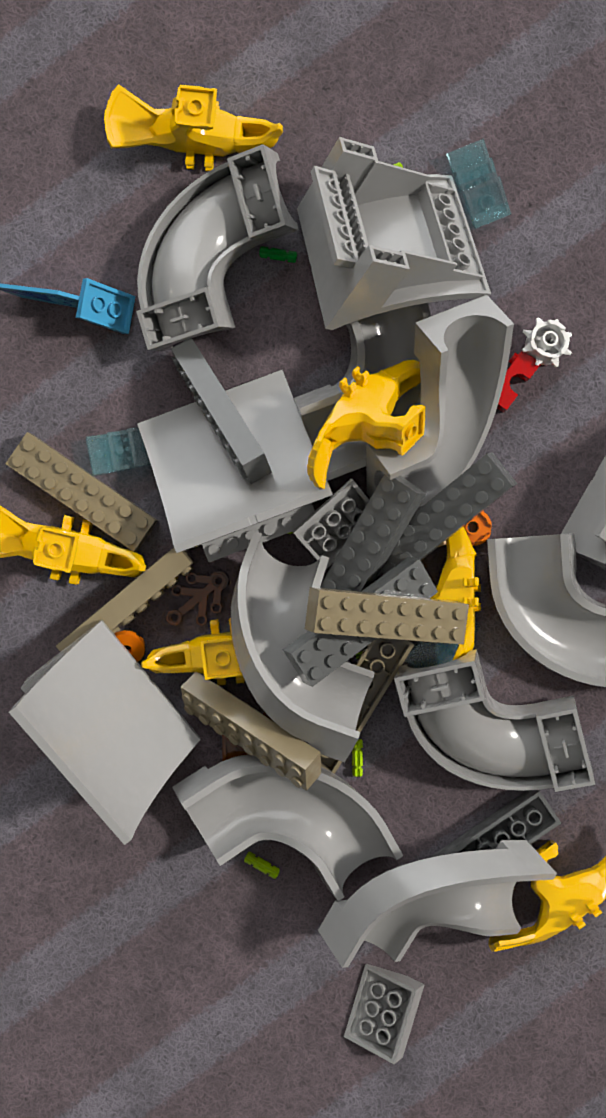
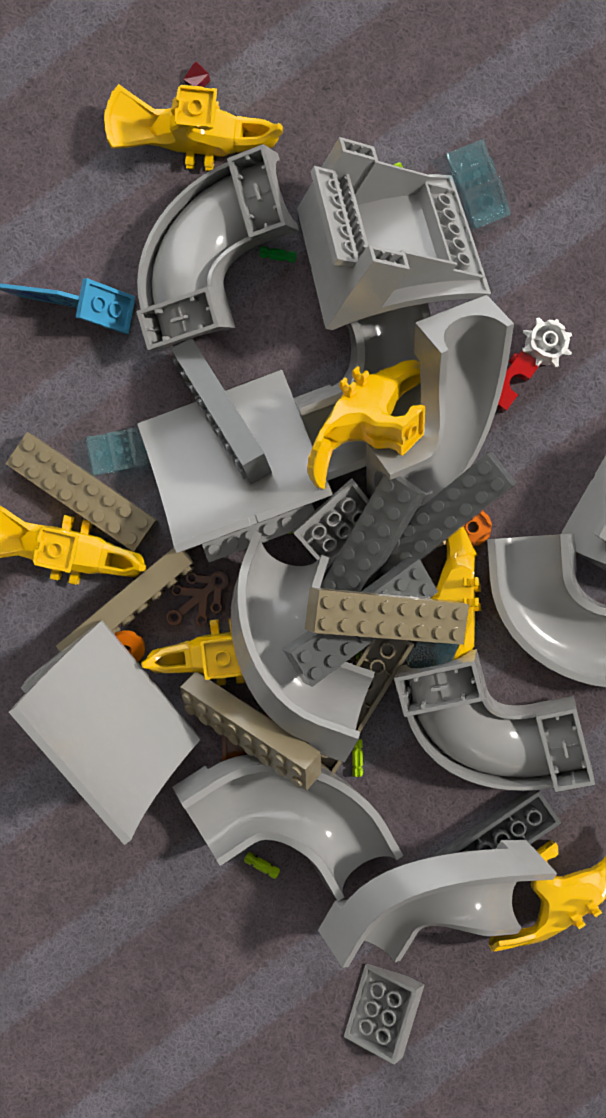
none -> dark red slope [183,61,211,87]

